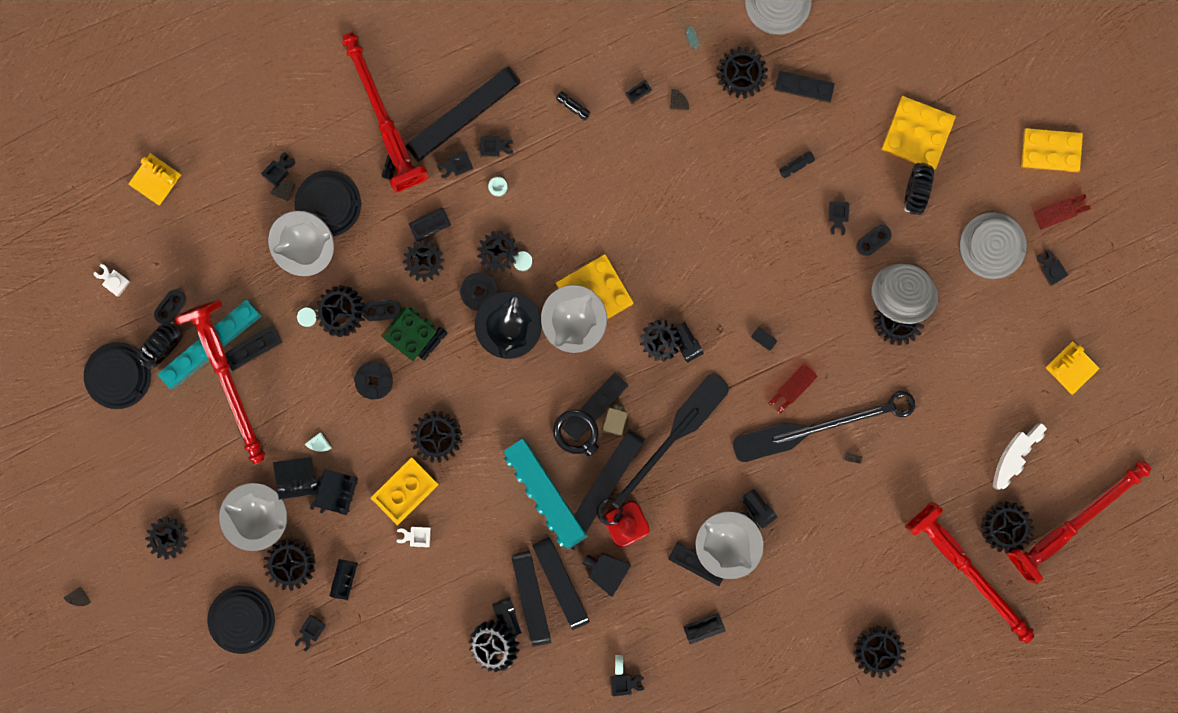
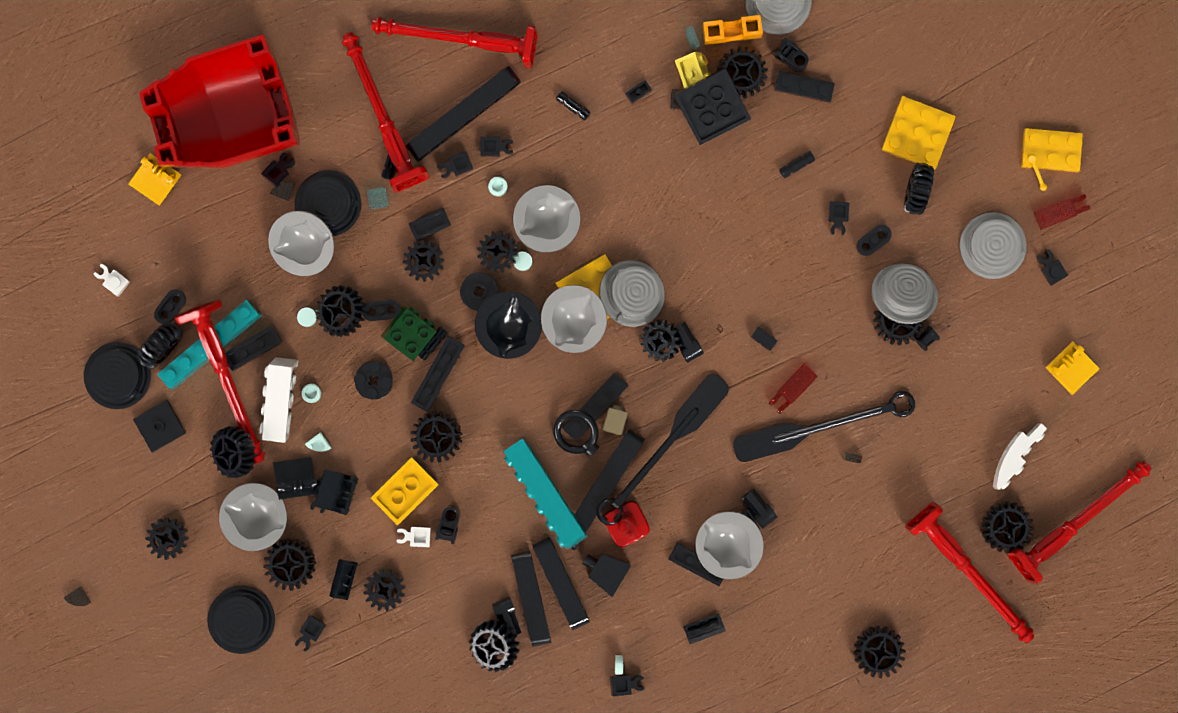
none -> black plate [133,400,187,453]
none -> red windscreen [139,34,300,168]
none -> black gear [209,426,257,478]
none -> white wedge [260,357,298,443]
none -> light aqua tile [301,384,322,403]
none -> black gear [363,569,406,611]
none -> clear light blue tile [367,187,389,210]
none -> red piece [371,17,538,69]
none -> black plate [411,336,465,412]
none -> black piece [435,506,461,544]
none -> light grey piece [513,185,580,252]
none -> light grey piece [599,260,664,327]
none -> black plate [674,68,751,145]
none -> light yellow bracket [675,52,711,88]
none -> light orange arch [702,15,763,45]
none -> black piece [772,38,809,72]
none -> black bush [915,326,940,351]
none -> yellow hinge [1028,154,1047,191]

